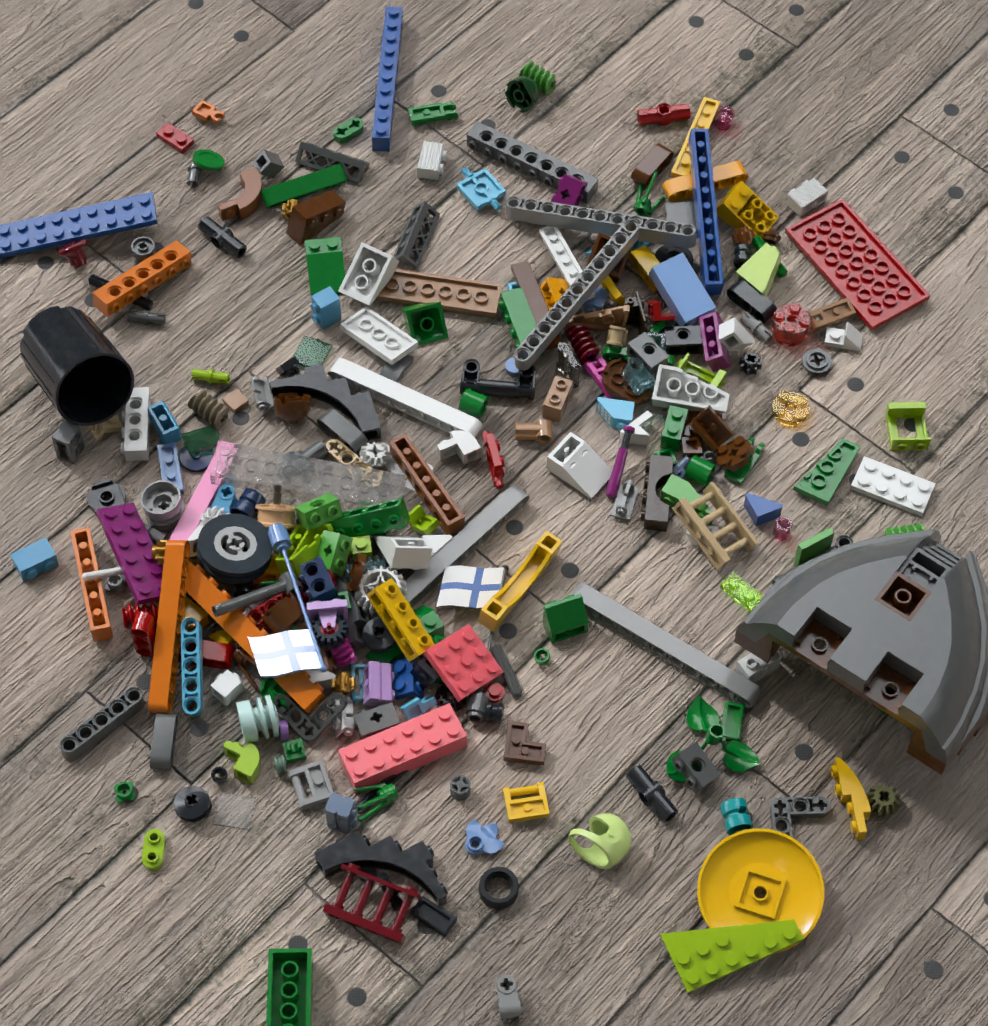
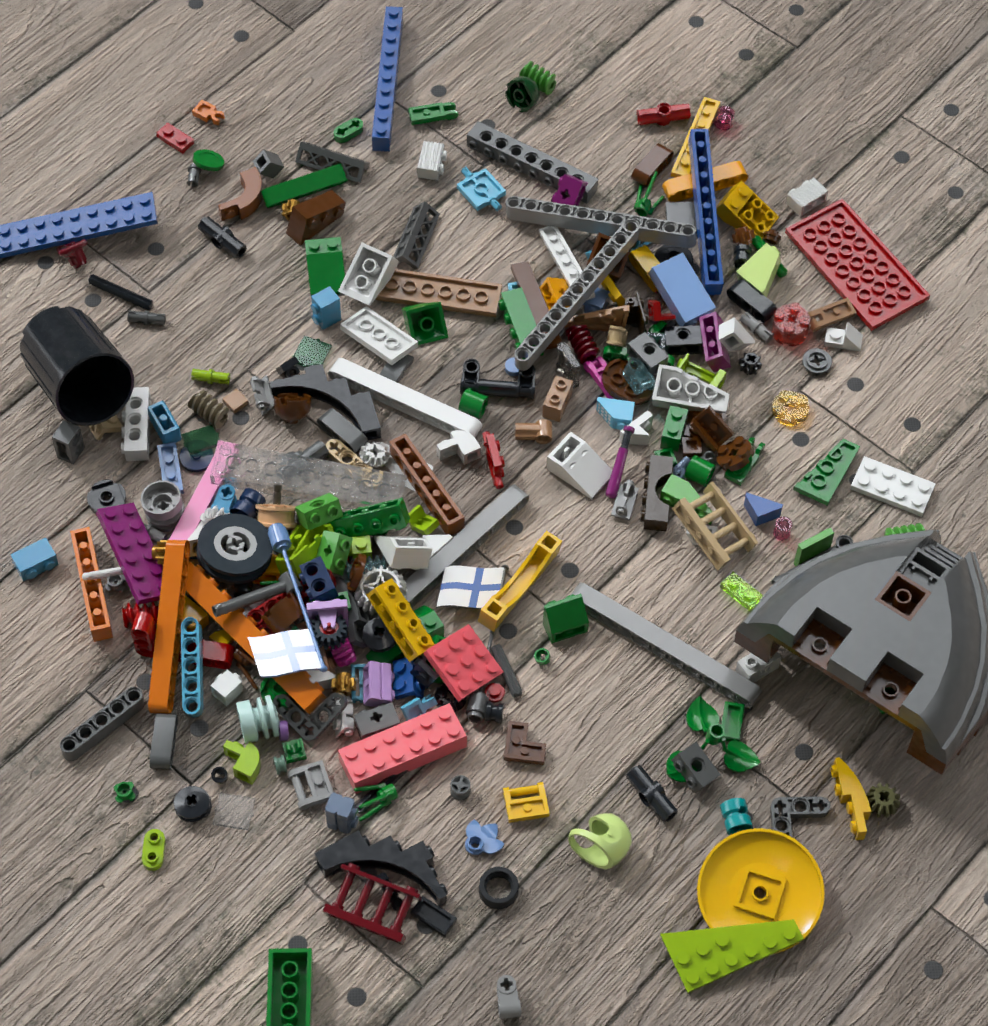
orange brick [92,240,191,317] -> none
dark grey wheel [131,236,156,266] -> none
lime panel [885,402,931,451] -> none

